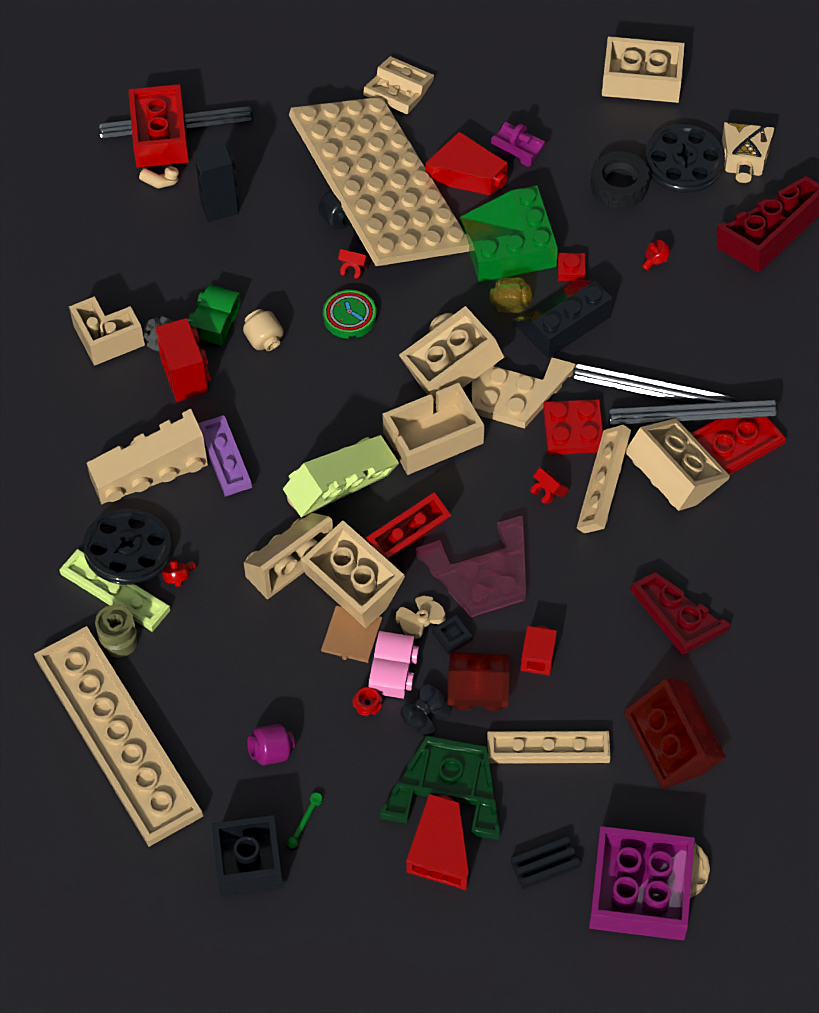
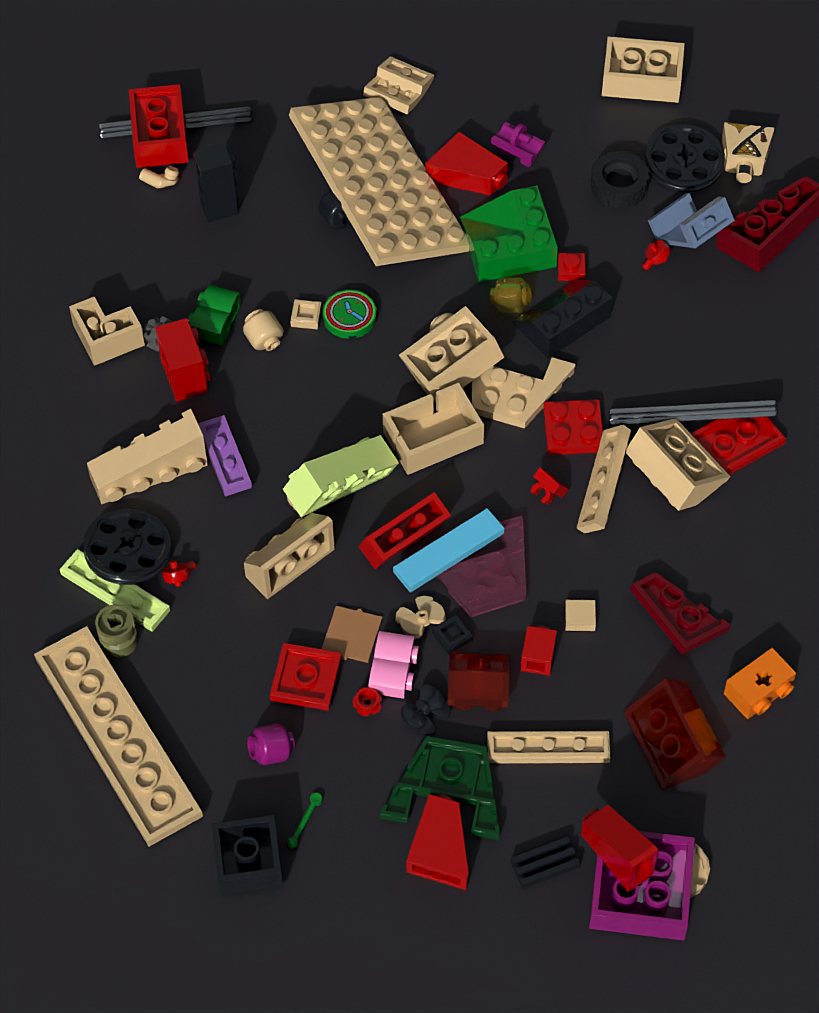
tan slope [301,521,405,628] -> none
red tile [338,249,371,280] -> none
axle [573,363,737,404] -> none
none -> red plate [270,643,342,711]
none -> tan tile [290,299,322,329]
none -> medium azure tile [393,509,505,593]
none -> tan tile [565,600,596,631]
none -> red slope [581,805,658,892]
none -> sand blue panel [648,193,735,248]
none -> orange brick [724,648,796,719]

